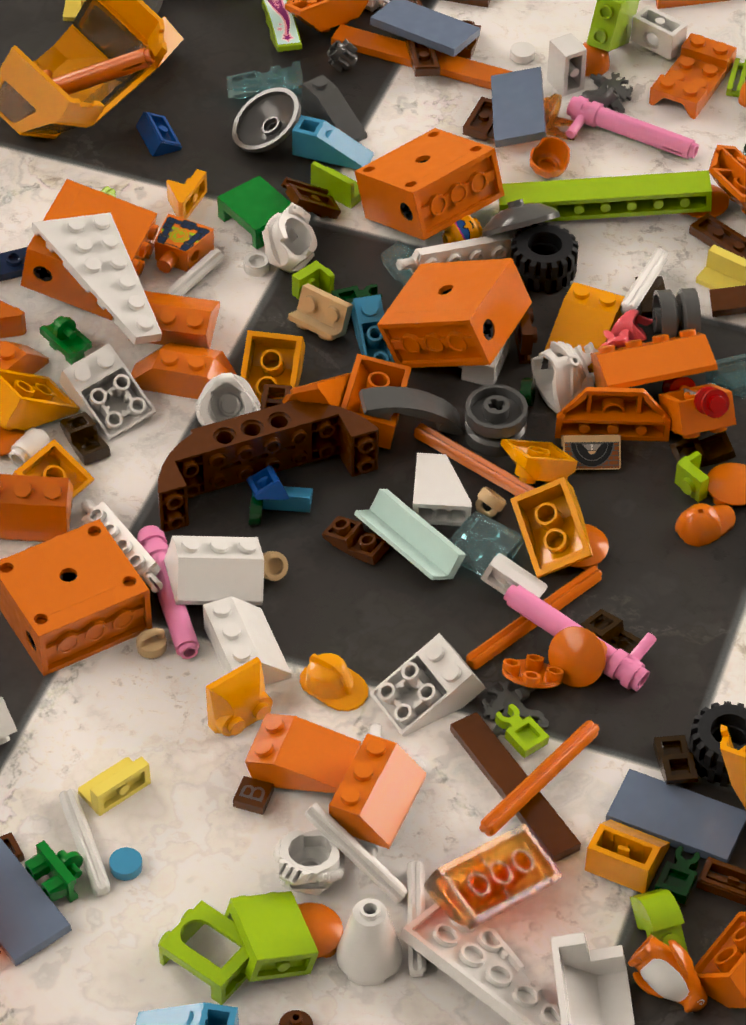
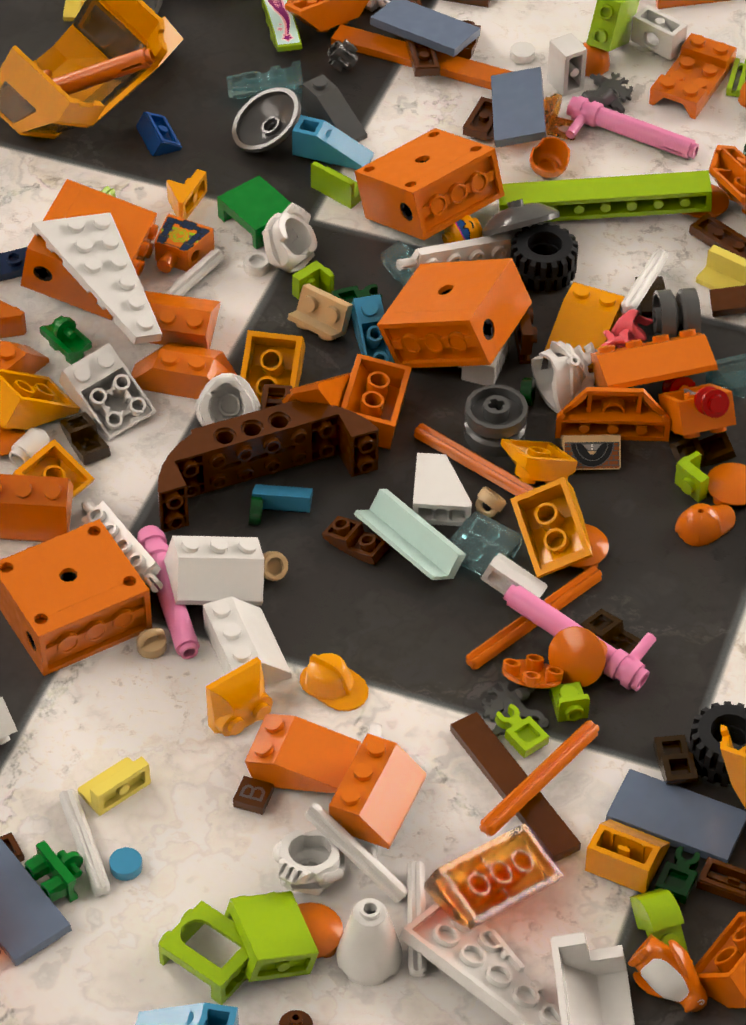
blue slope [246,465,290,500] -> none
reddish brown plate [281,177,341,219] -> none
dark grey slope [359,386,464,436] -> none
white slope [369,633,486,737] -> none
none -> lime bracket [549,681,590,722]

